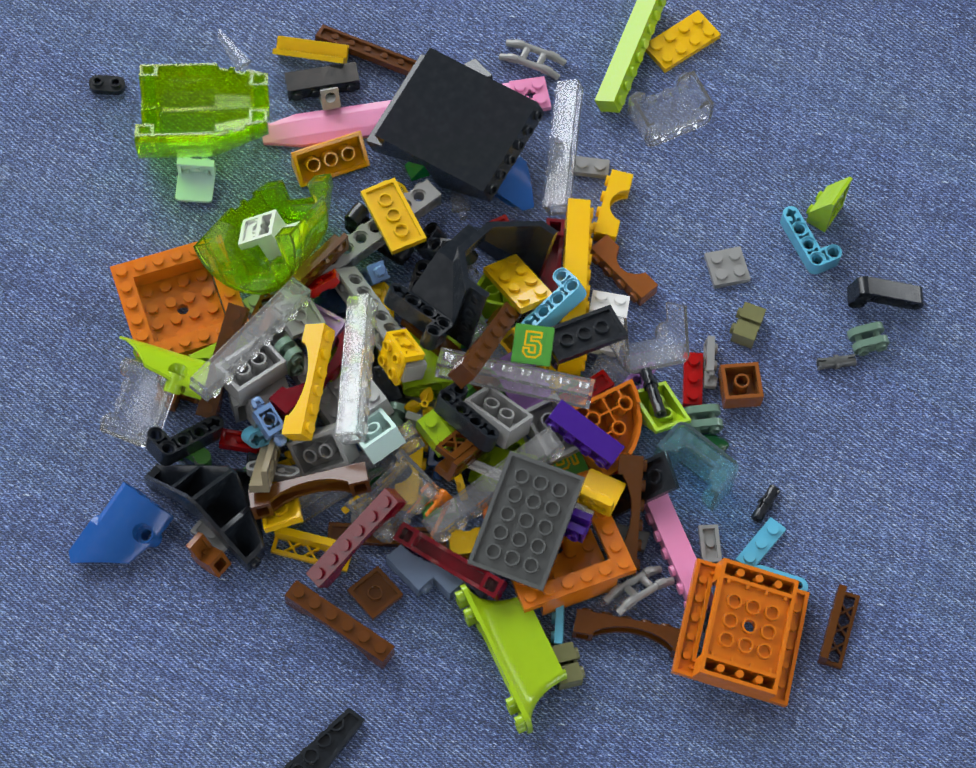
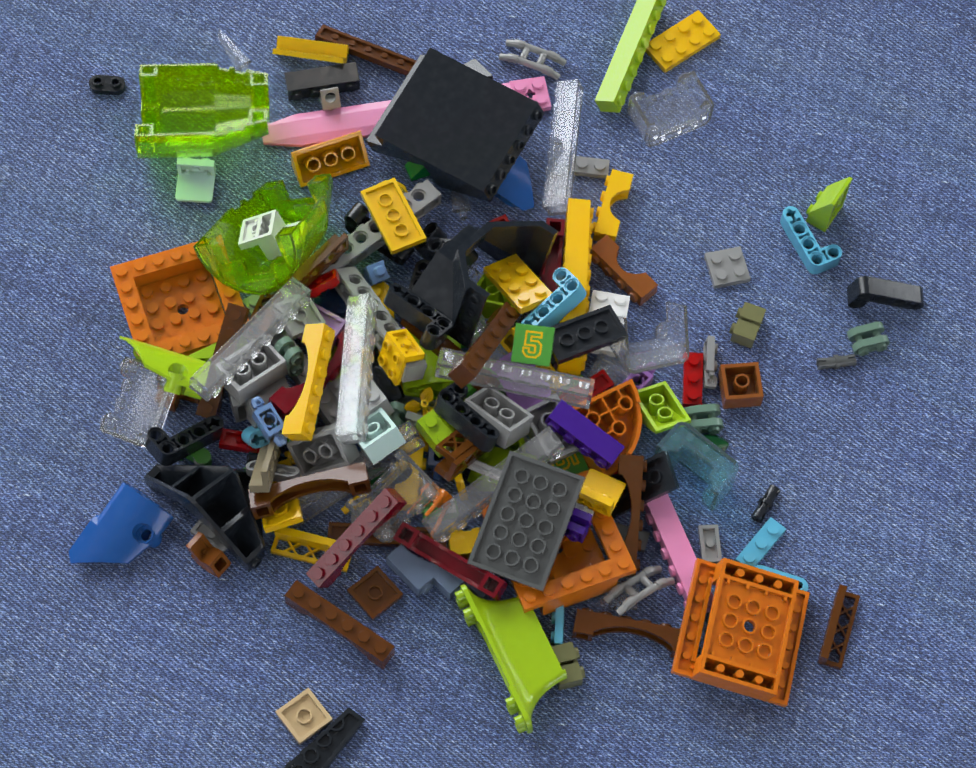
black pin [640,367,667,418] -> none
none -> tan plate [275,688,333,745]

